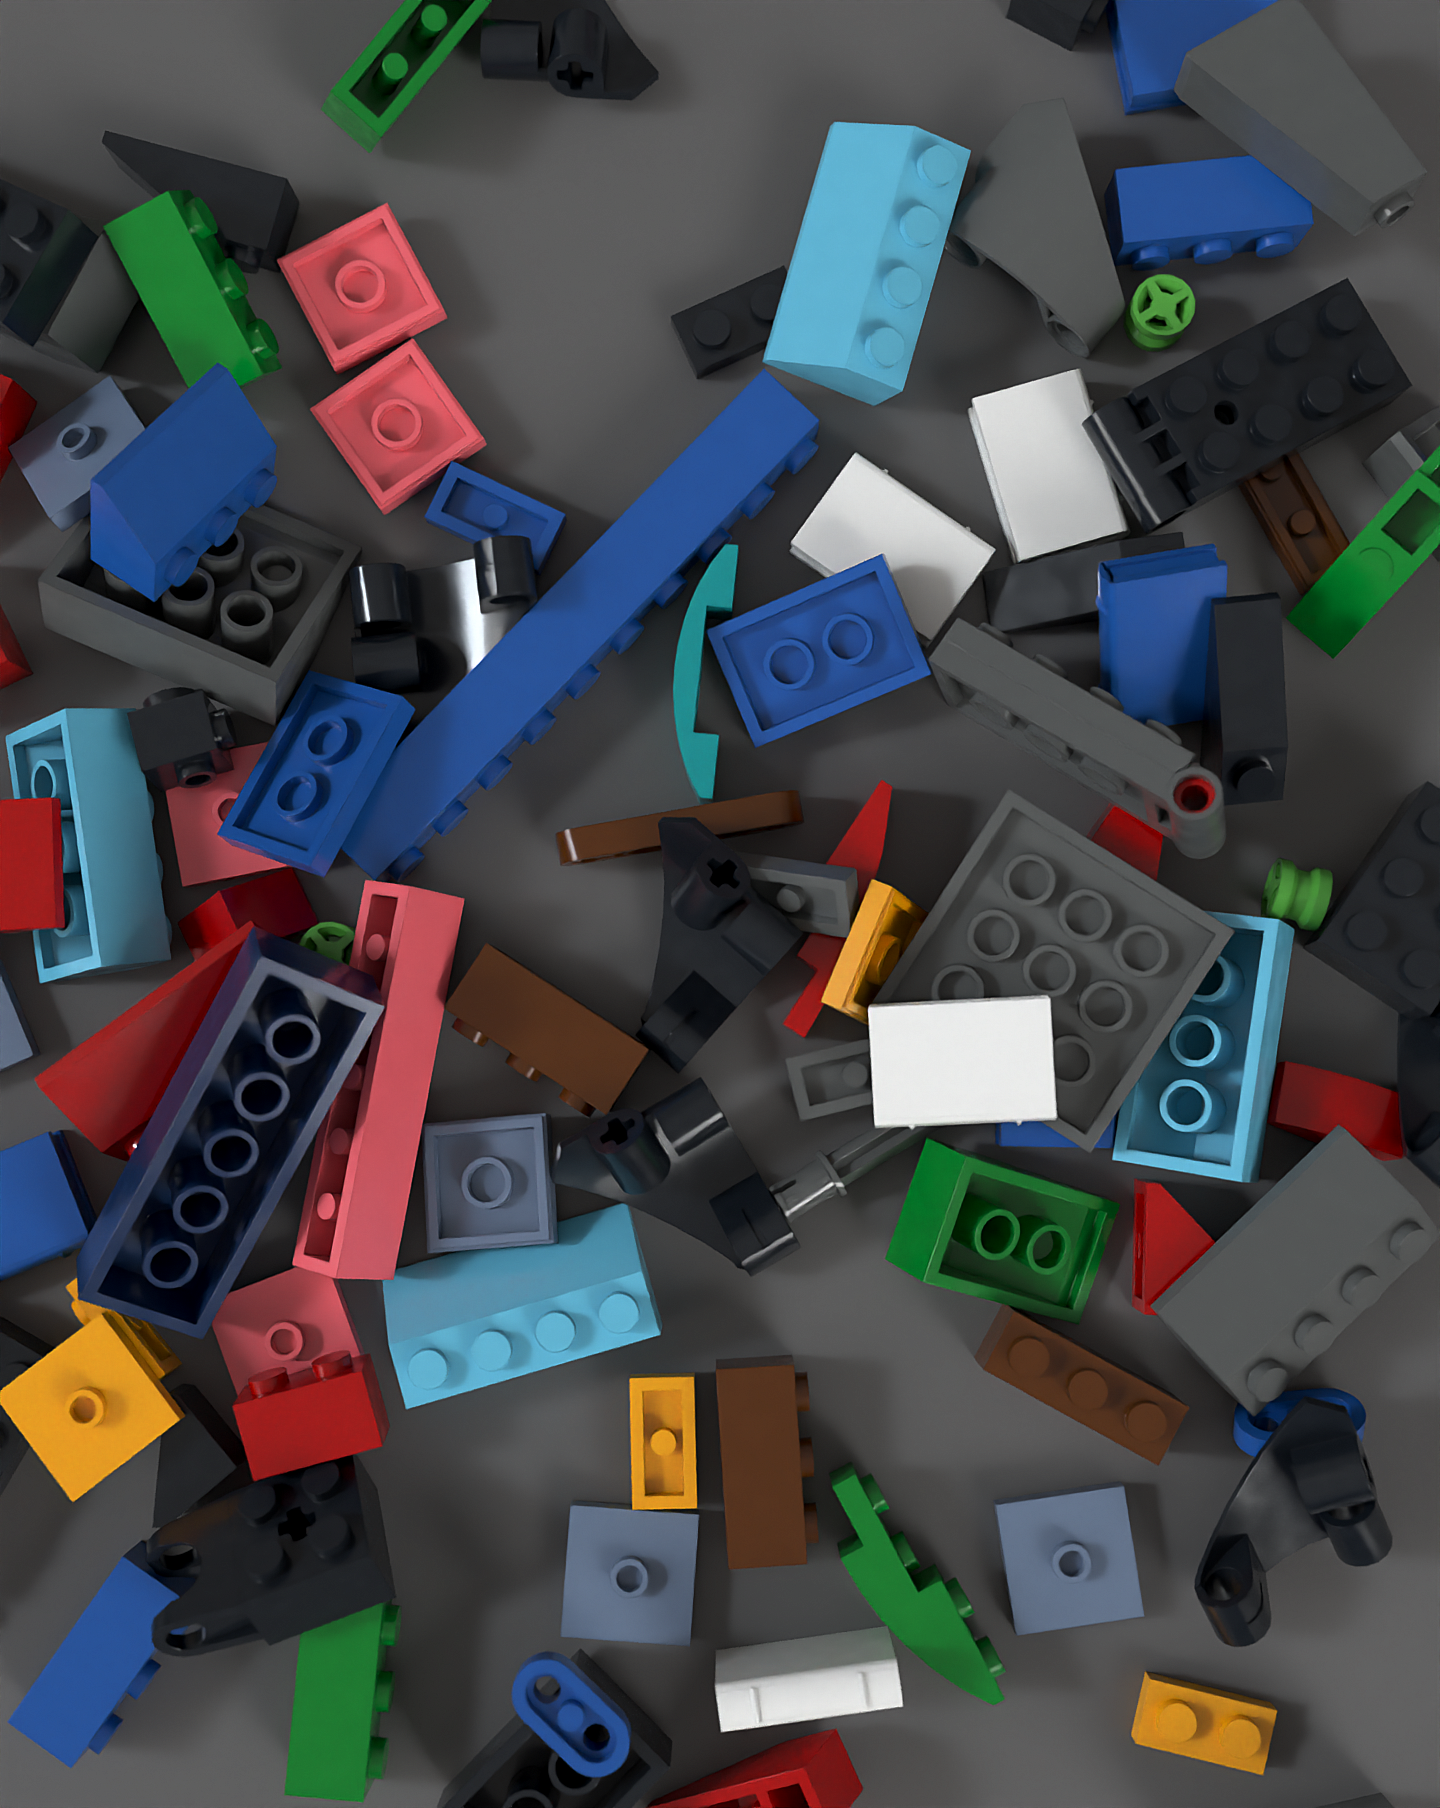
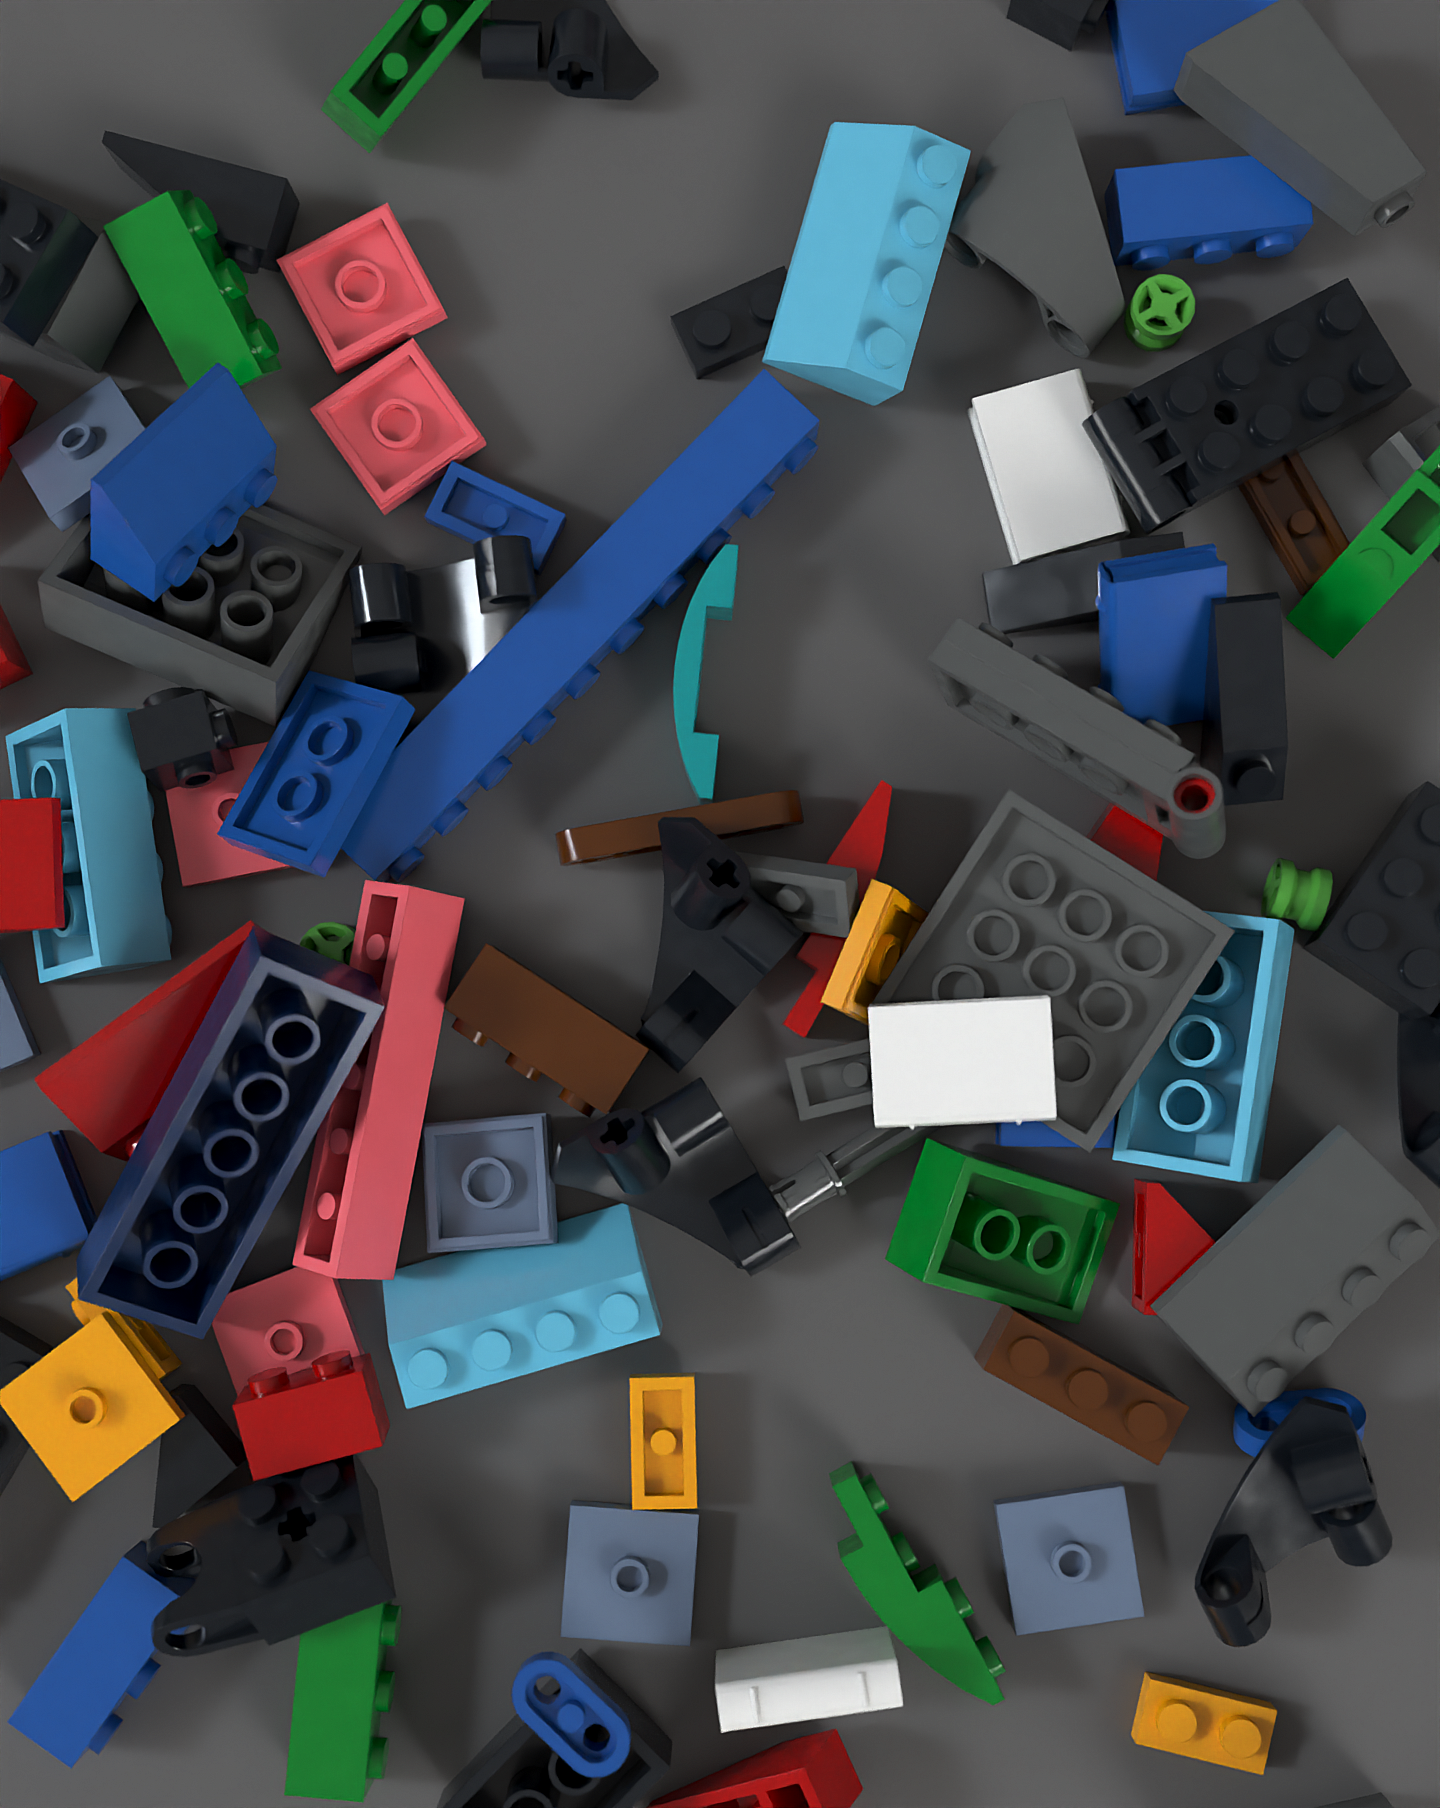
red slope [177,868,320,960] -> none
blue plate [706,554,933,748] -> none
reddish brown brick [716,1355,819,1570] -> none
white piece [789,452,996,649] -> none
red slope [1267,1061,1403,1161] -> none

